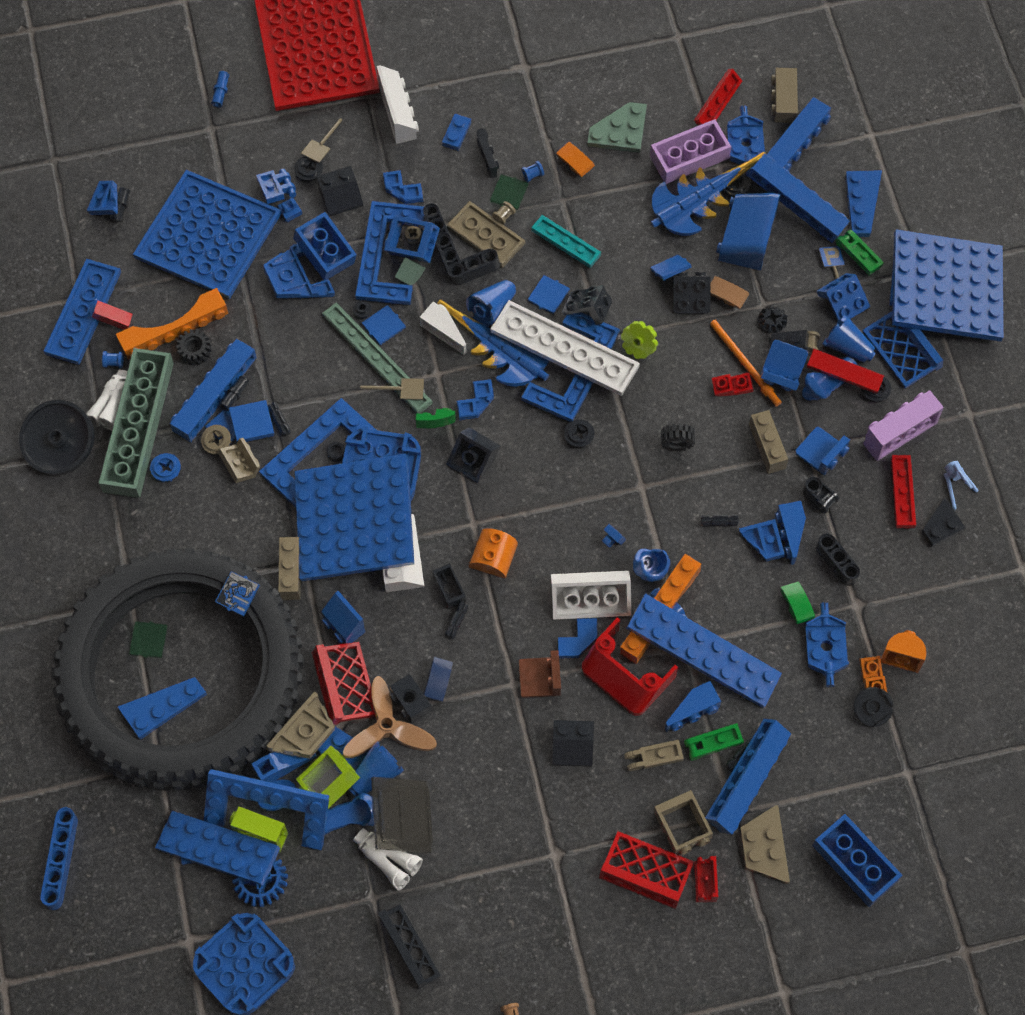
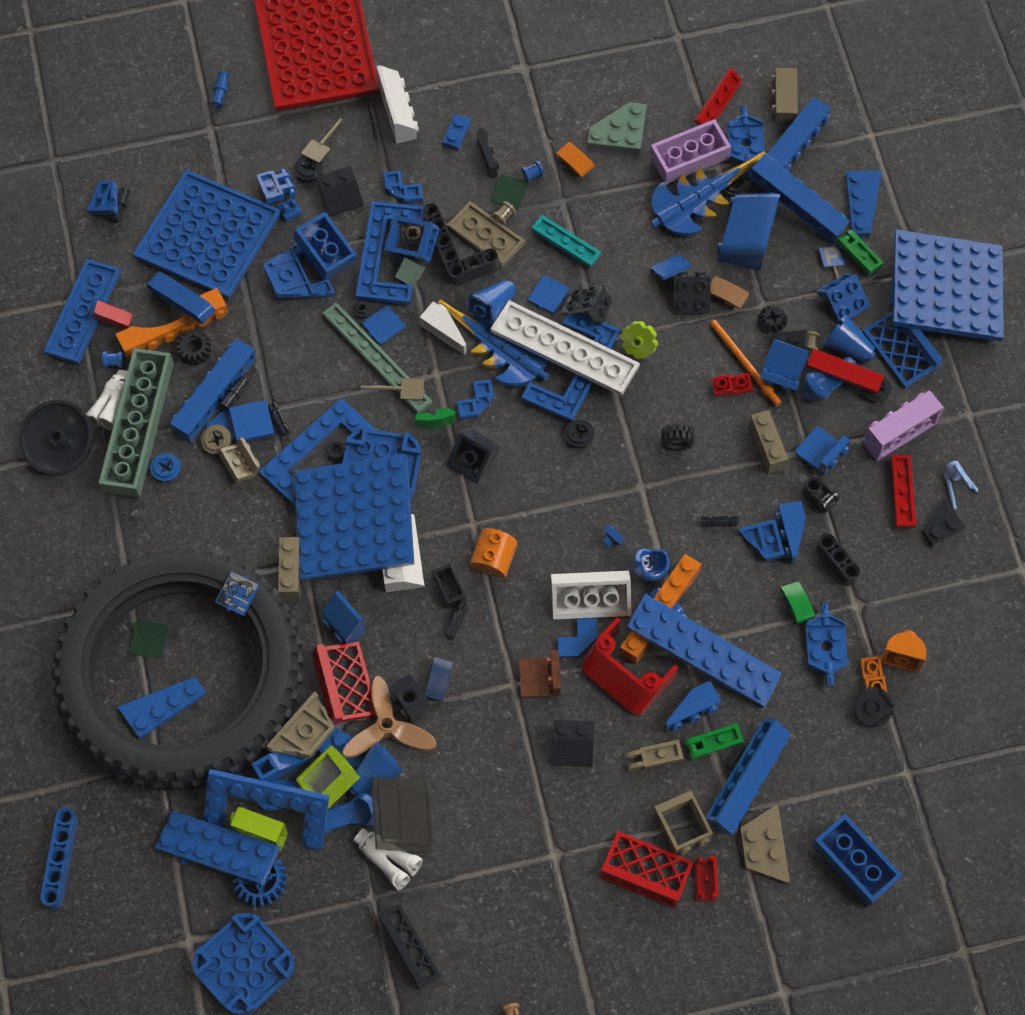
none -> blue beam [146,271,216,324]

